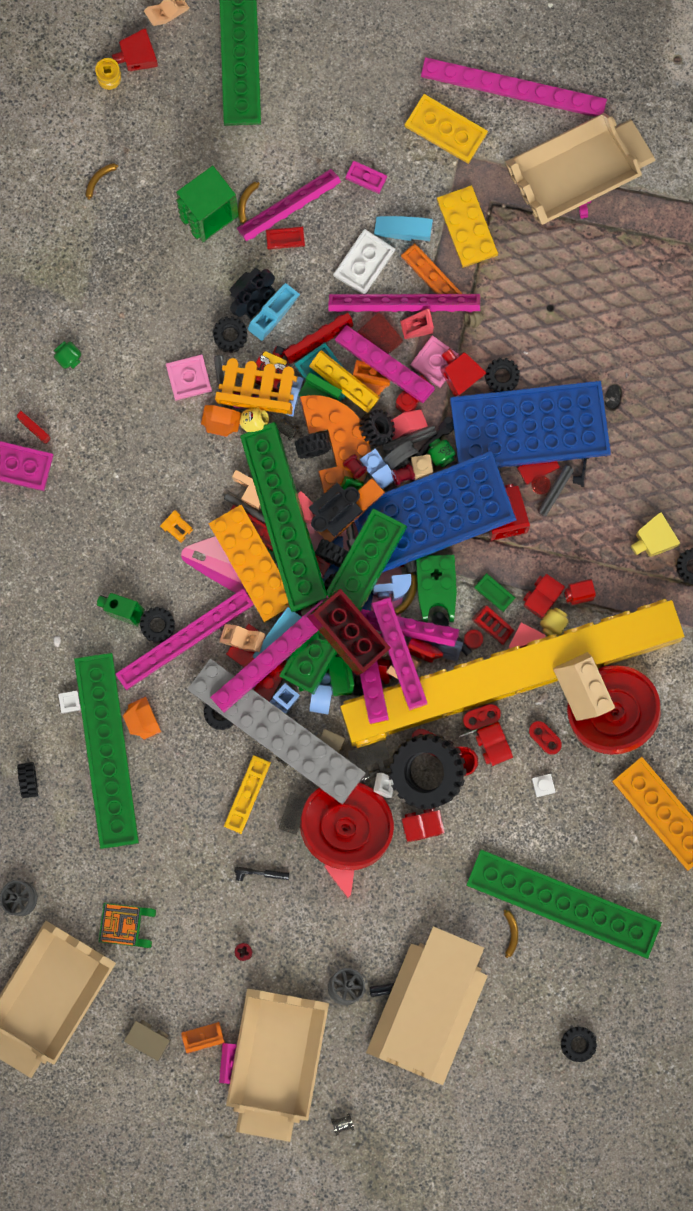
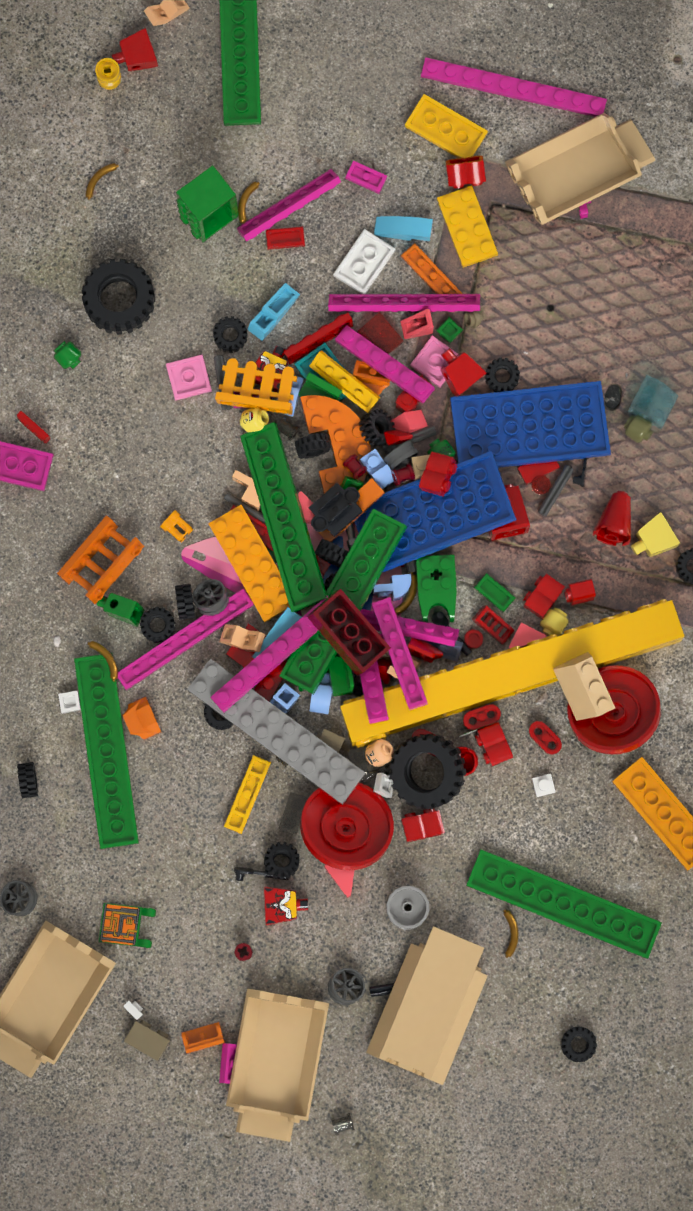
orange slope [201,405,242,437] -> none
black piece [229,267,276,319] -> none
black piece [416,417,454,457] -> none
none -> orange fence [57,515,144,604]
none -> black tyre [82,259,155,335]
none -> pearl gold piece [87,641,118,682]
none -> white plate [124,1001,143,1020]
none -> black tyre [175,584,195,620]
none -> dark grey wheel [192,579,229,616]
none -> black tyre [264,842,300,880]
none -> torso [264,887,308,926]
none -> light nougat head [365,739,394,767]
none -> red slope [384,430,413,445]
none -> light grey wheel [386,886,429,930]
none -> red brick [419,452,457,497]
none -> green tile [436,317,463,344]
none -> red brick [446,156,486,188]
none -> red cone [593,491,631,546]
none -> olive head [624,415,653,443]
none -> clear light blue slope [628,375,678,430]

